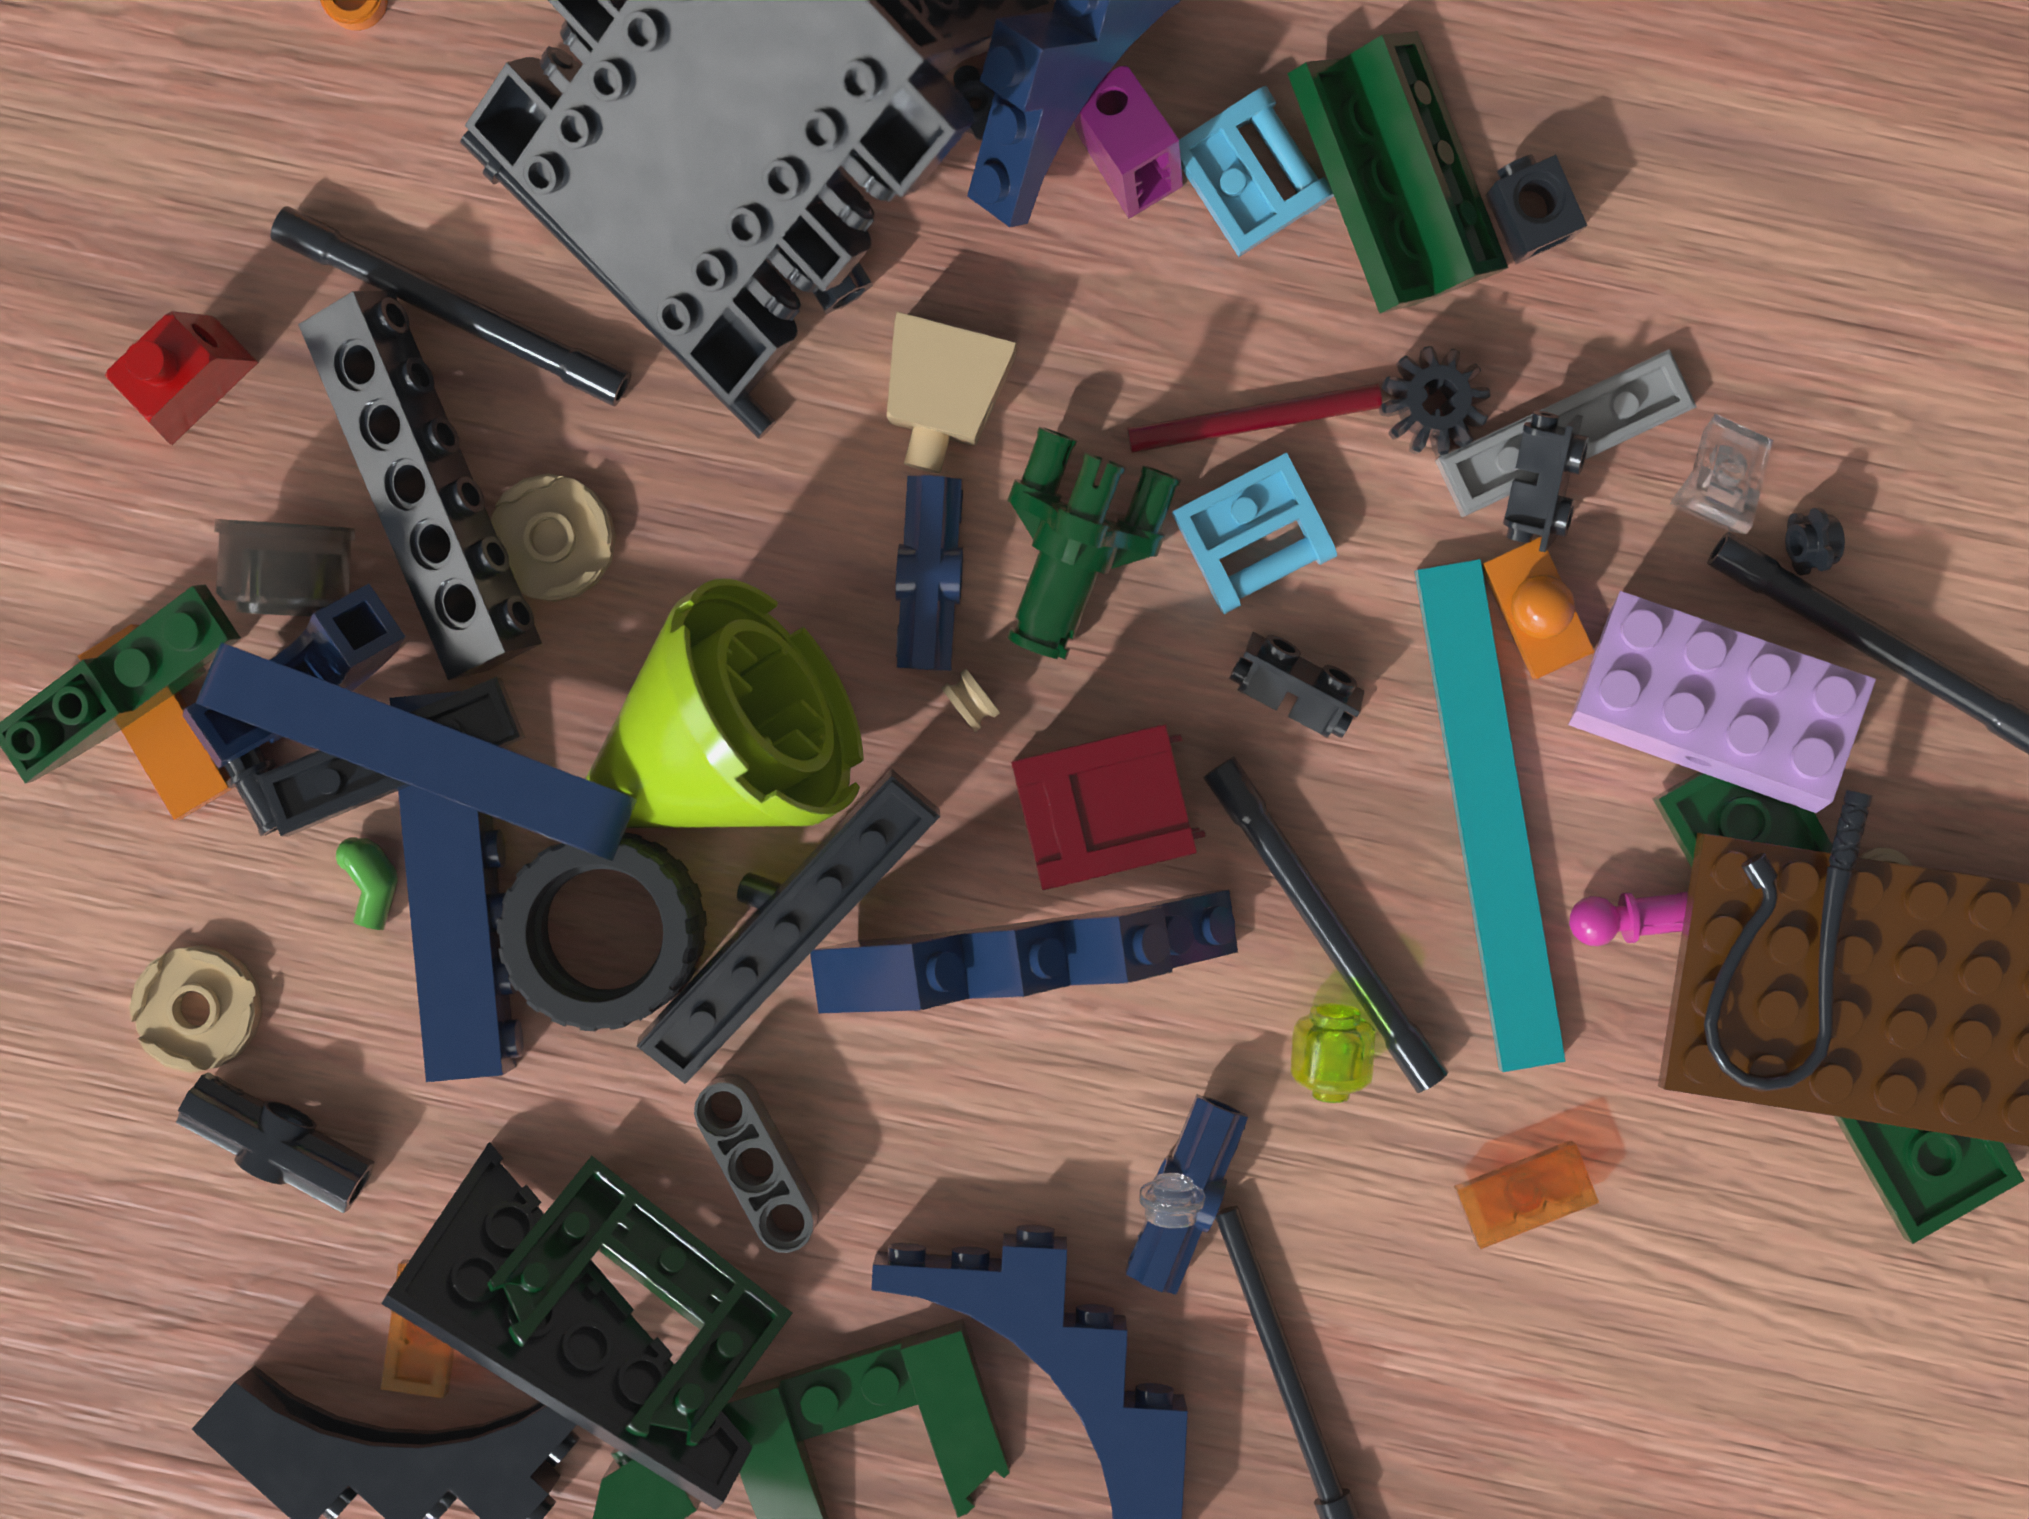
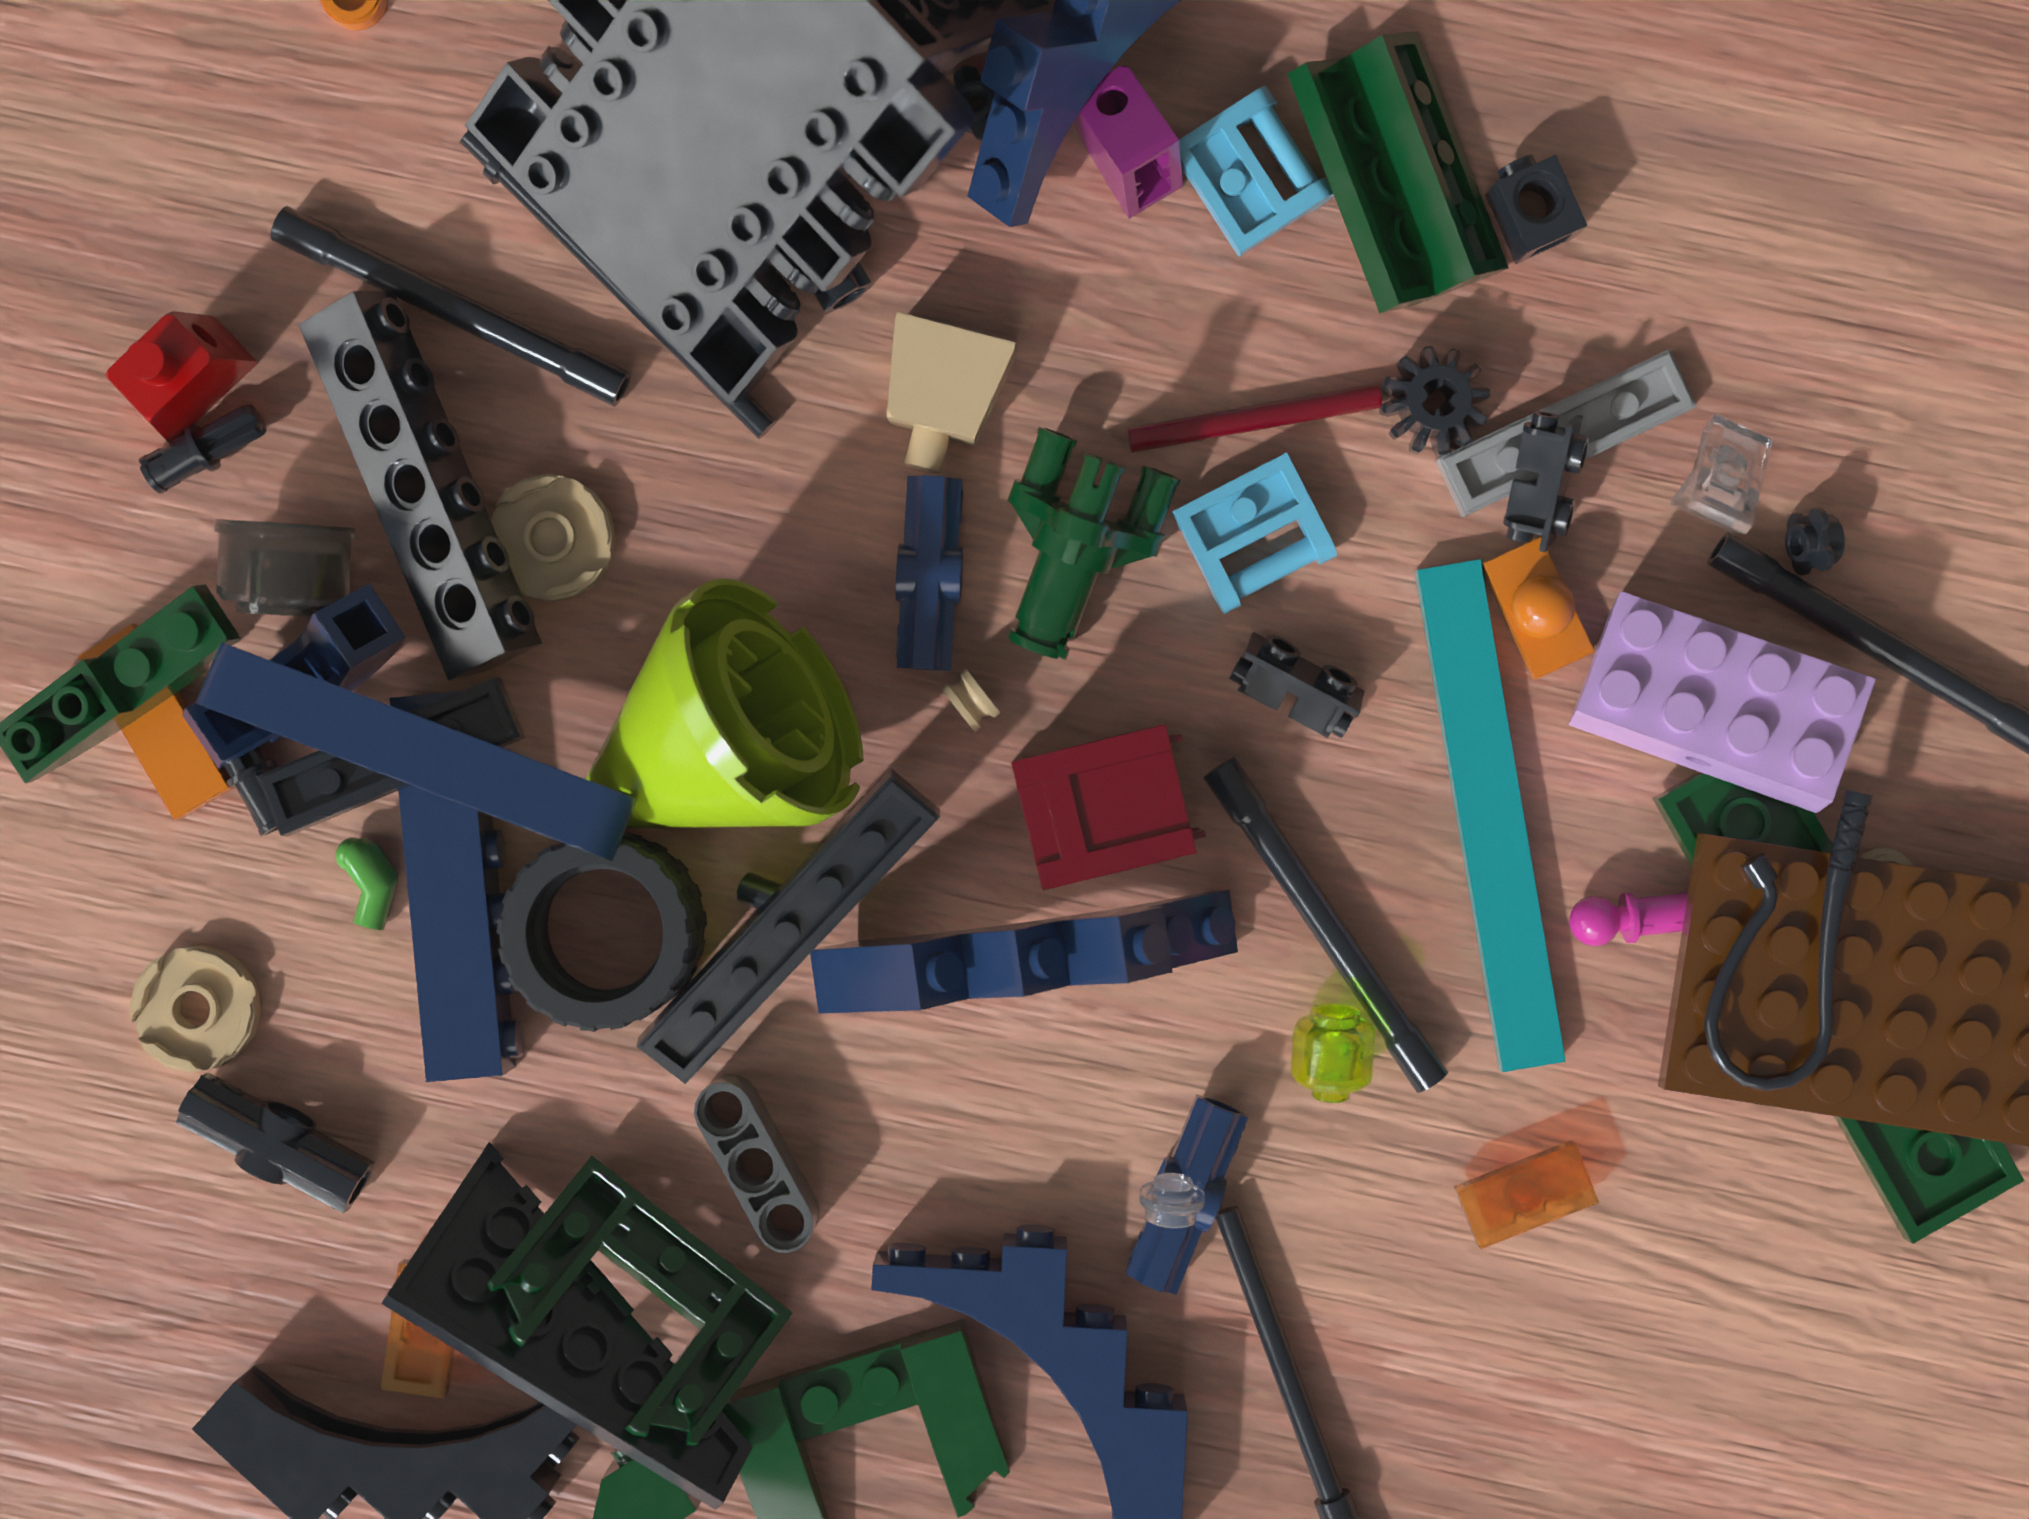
none -> black axle [138,405,267,494]

